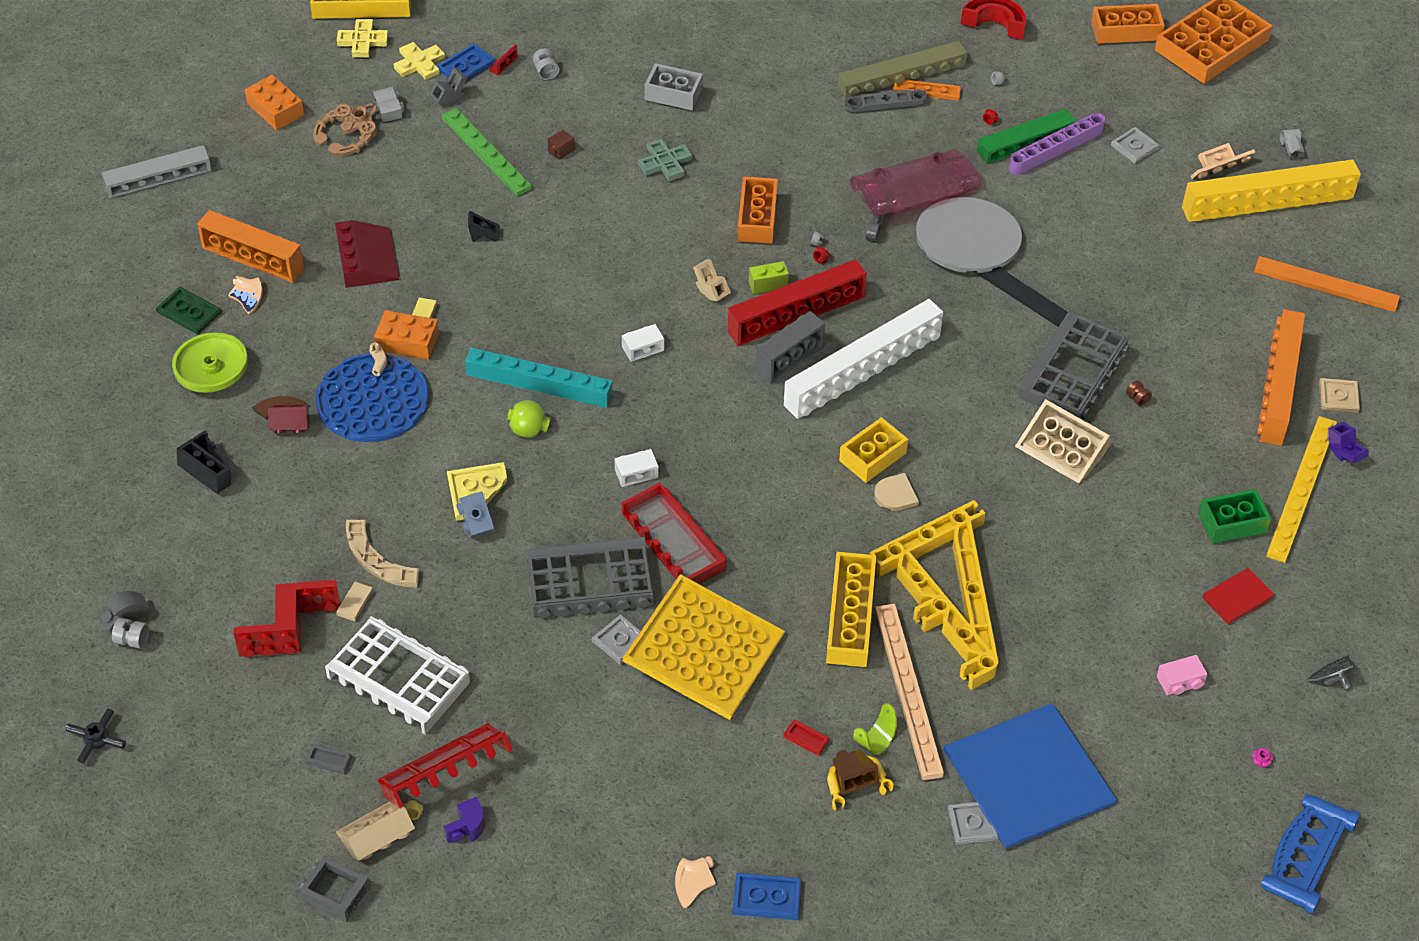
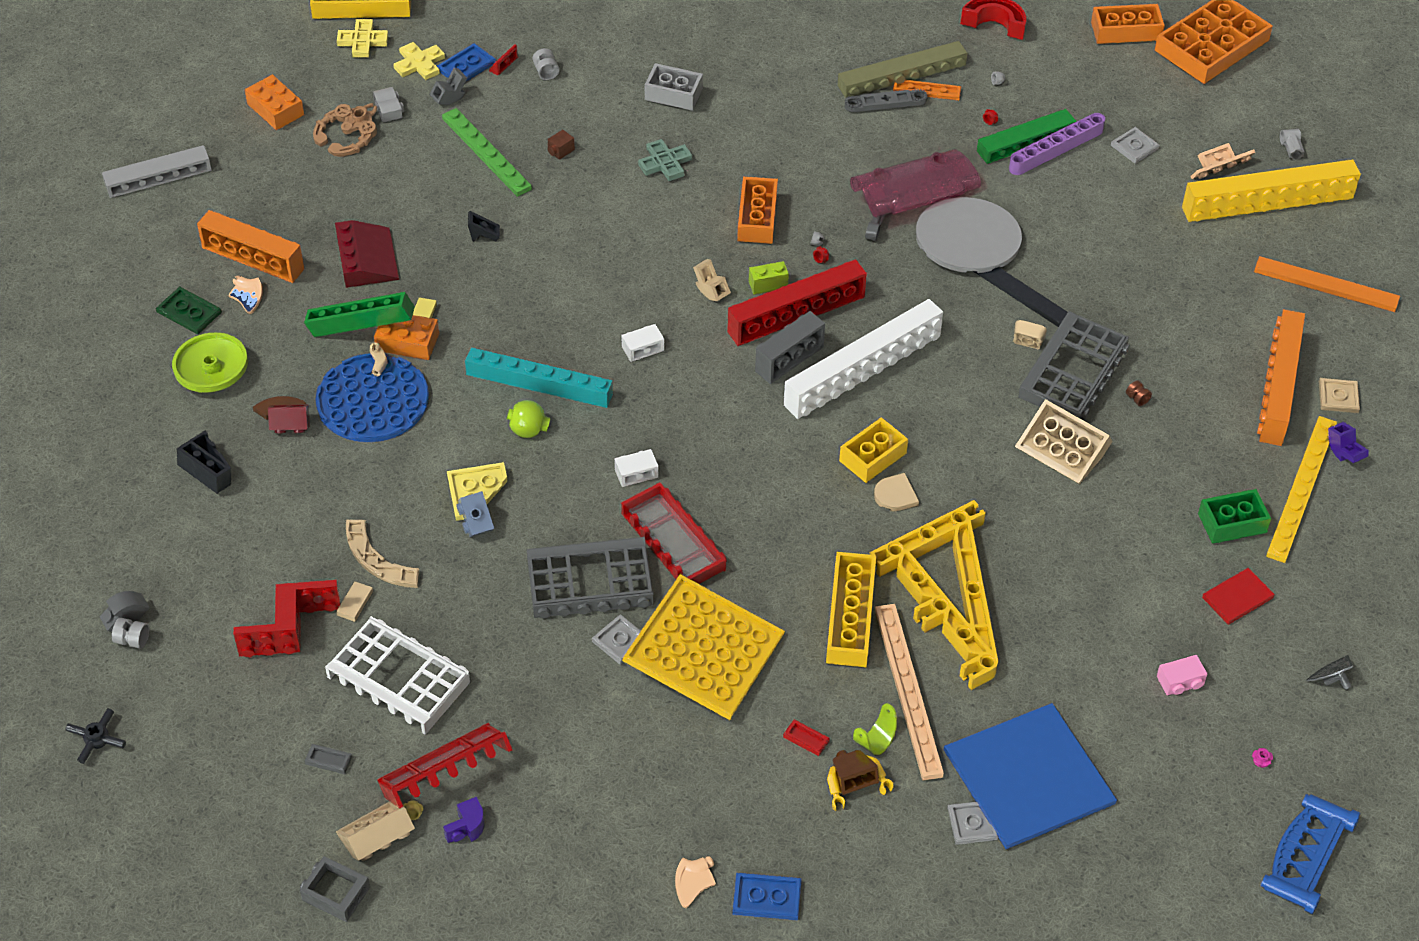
none -> green brick [304,292,415,337]
none -> tan piece [1013,320,1047,349]

